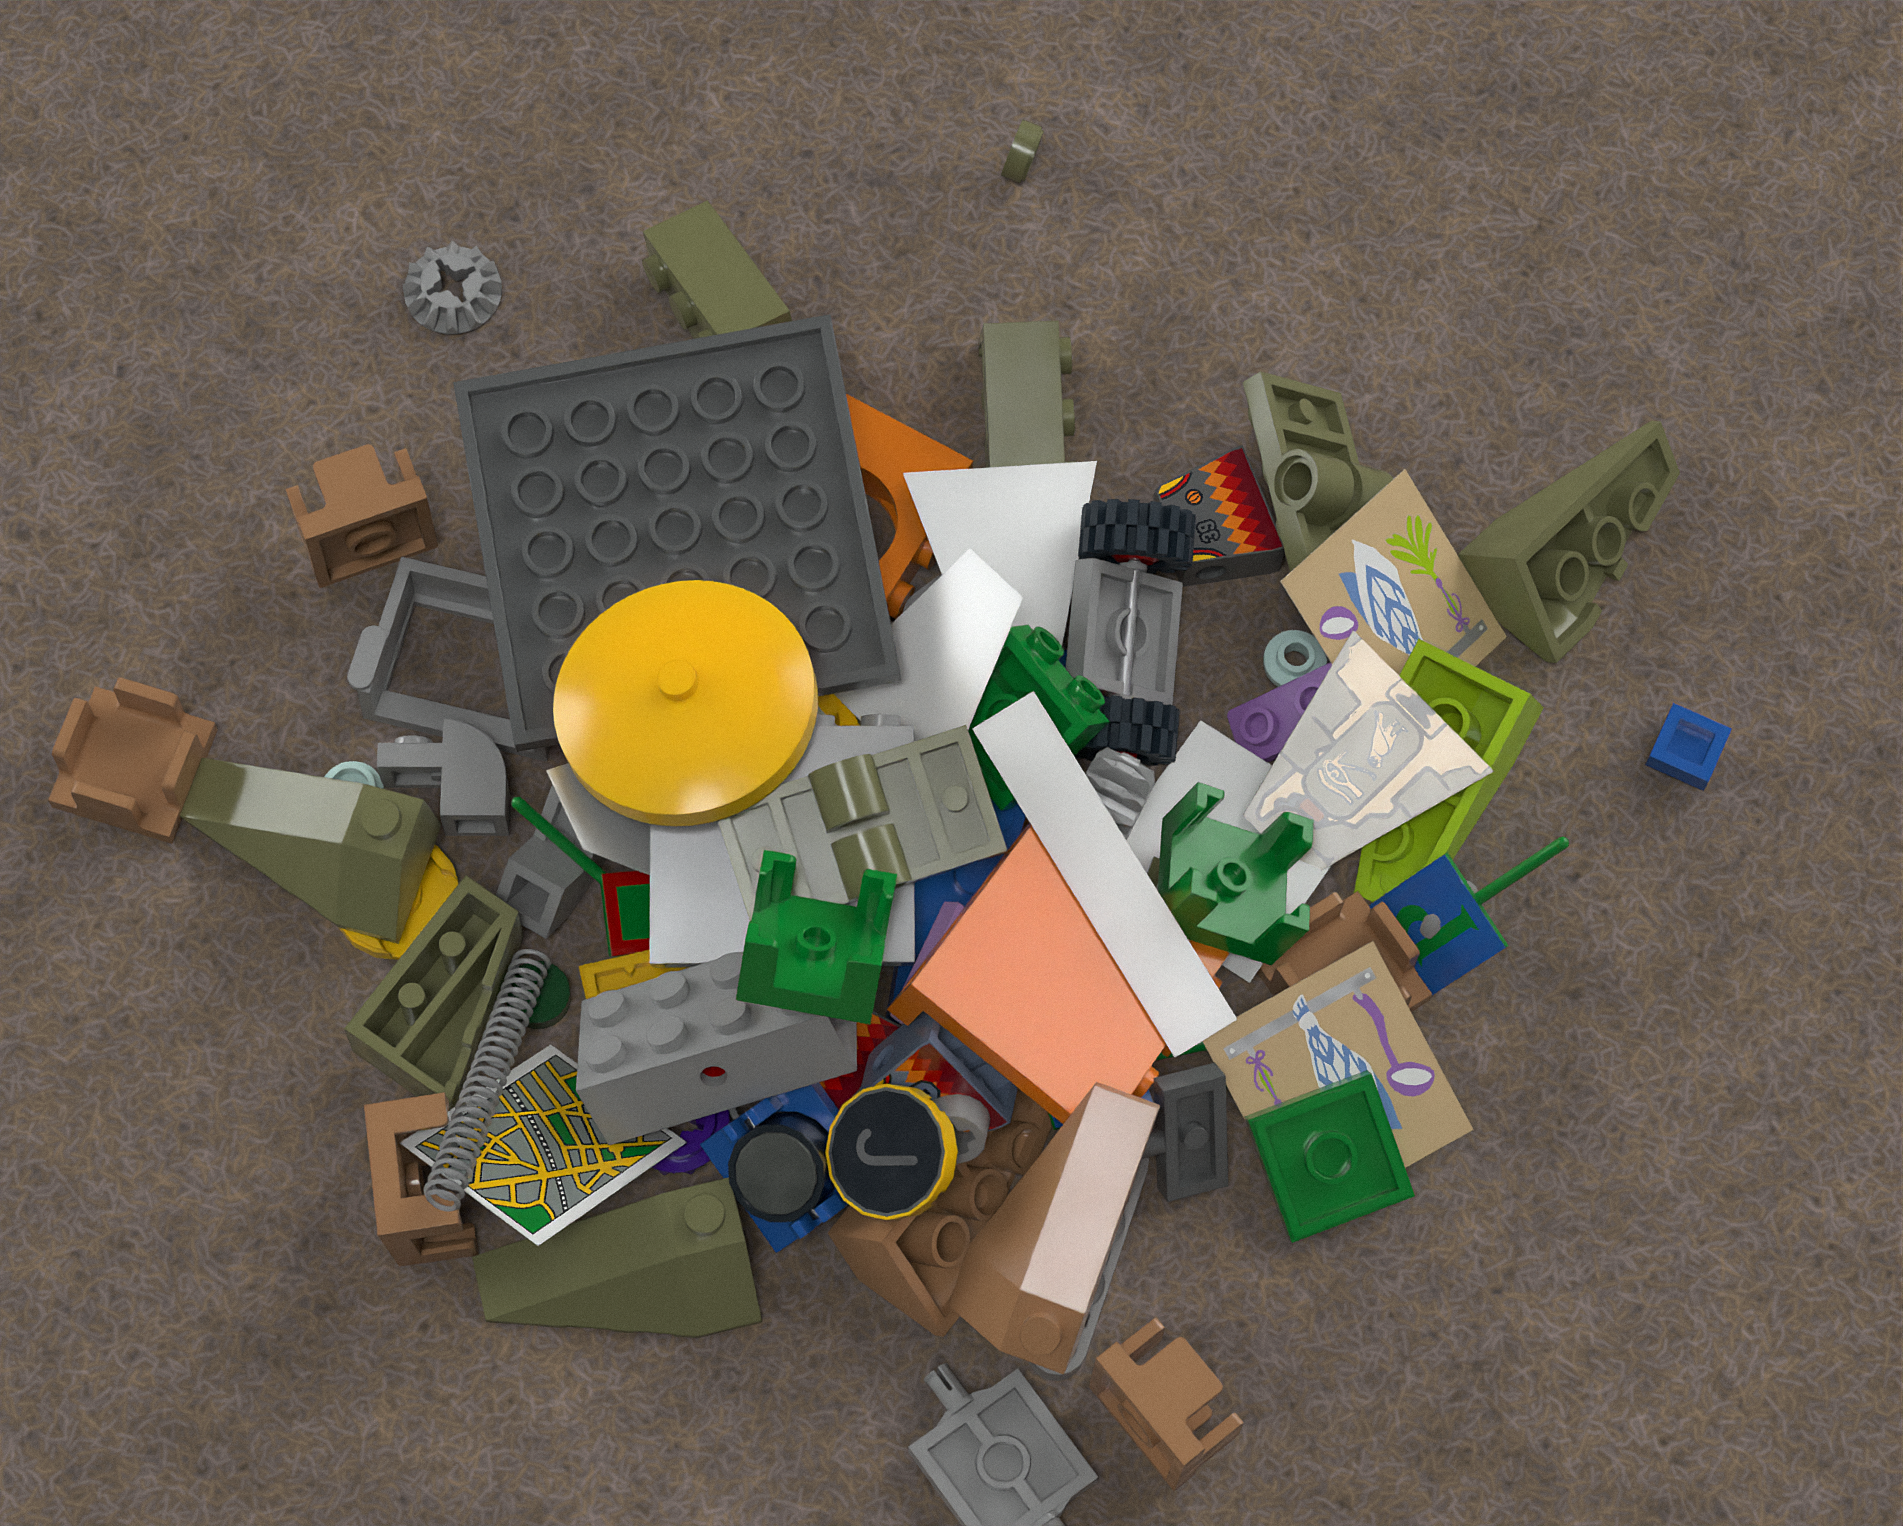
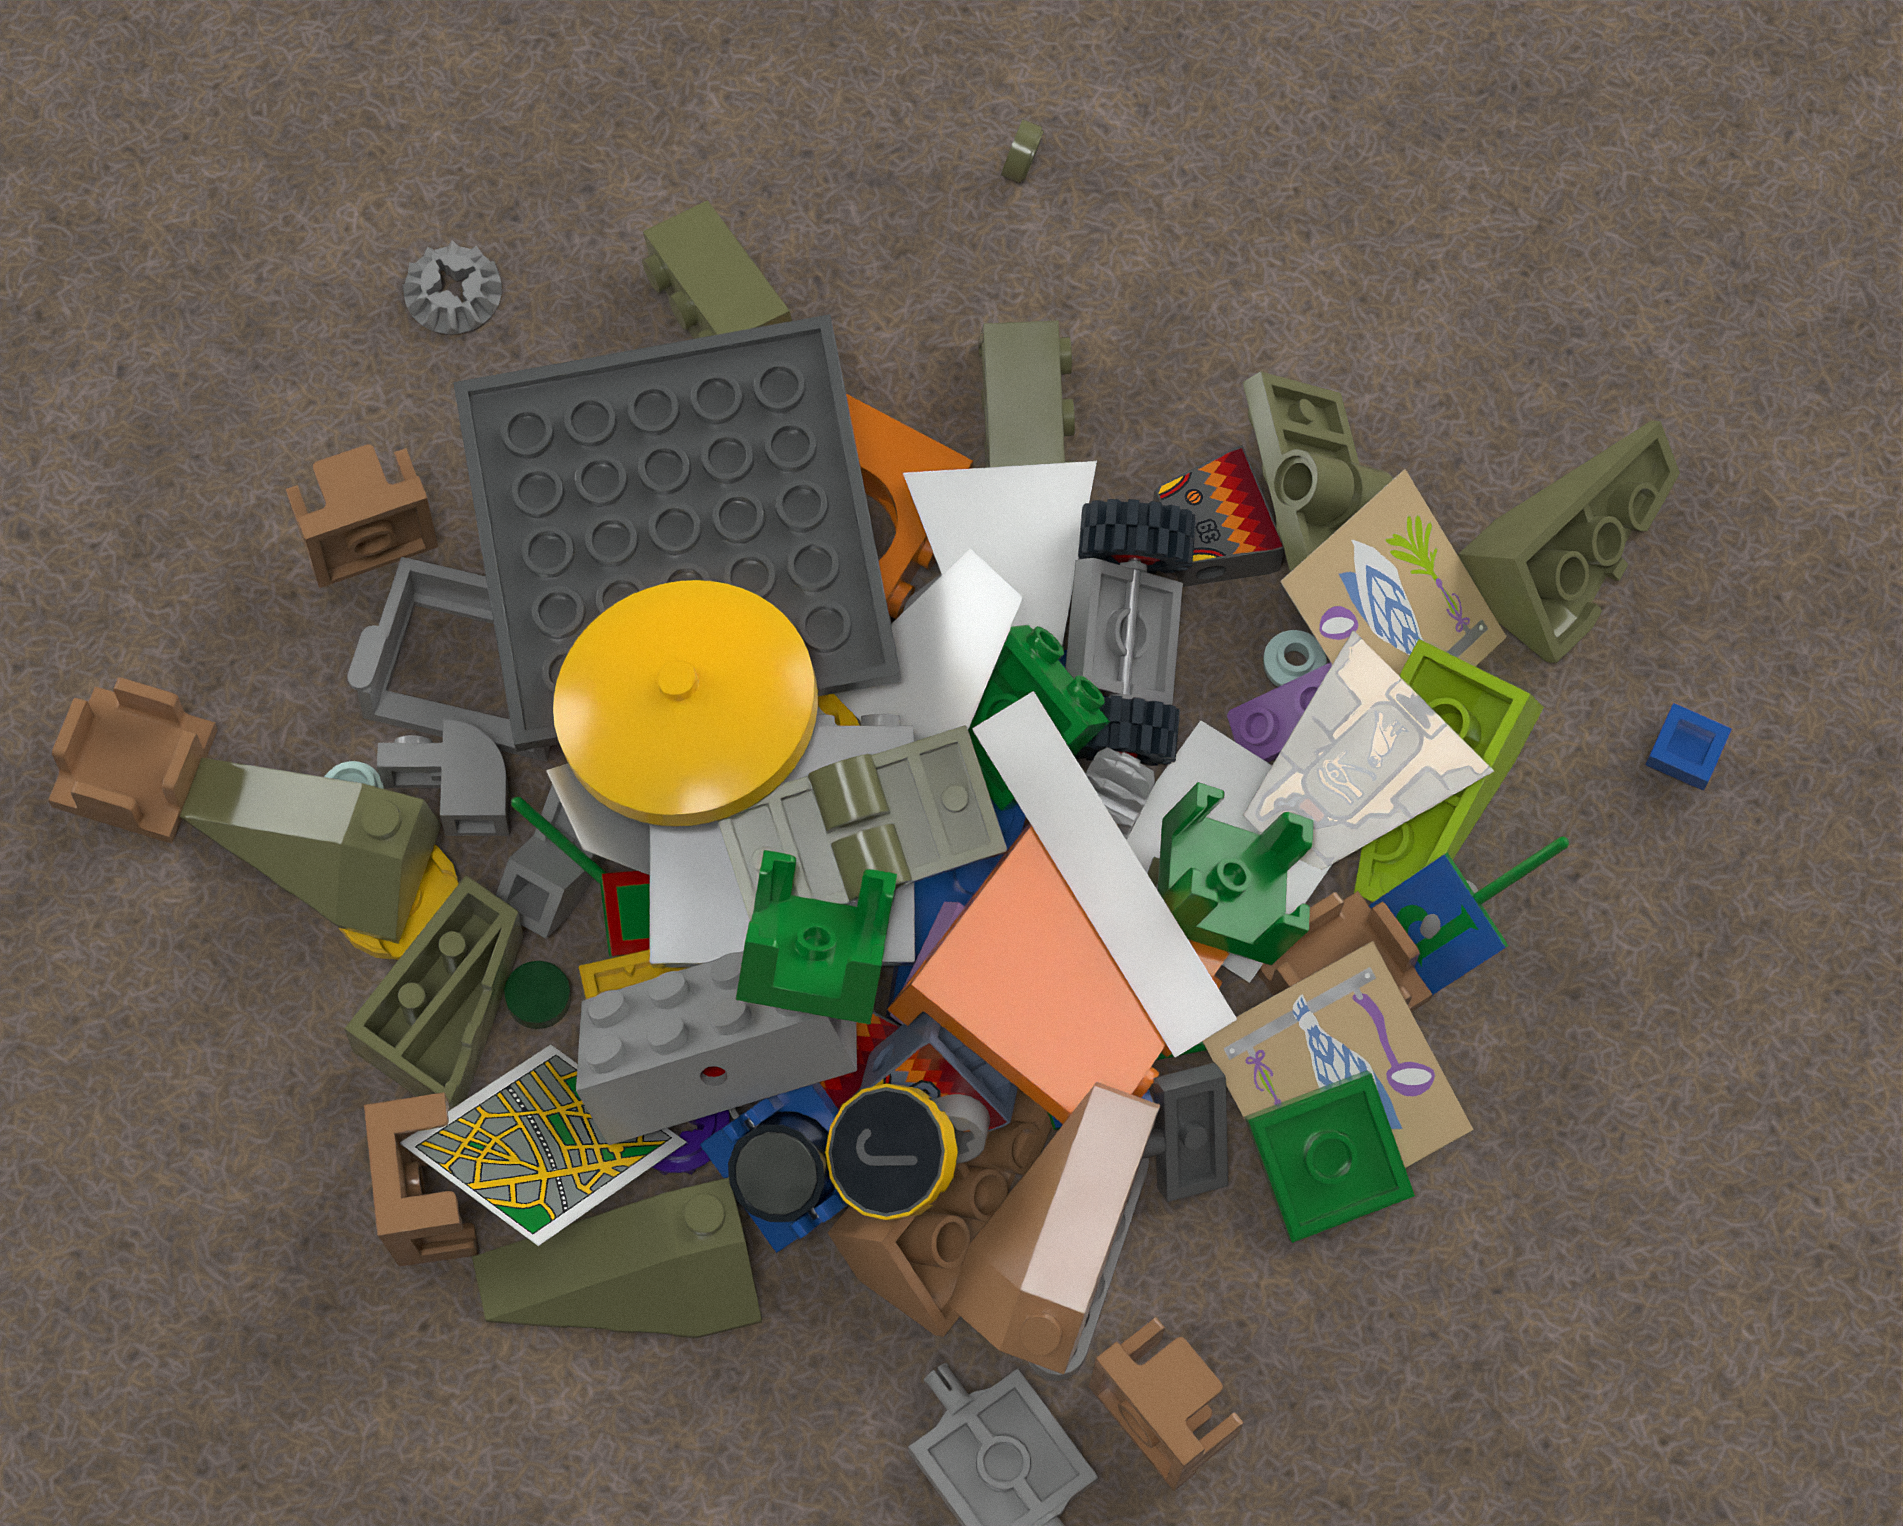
light grey piece [423,949,551,1211] -> none

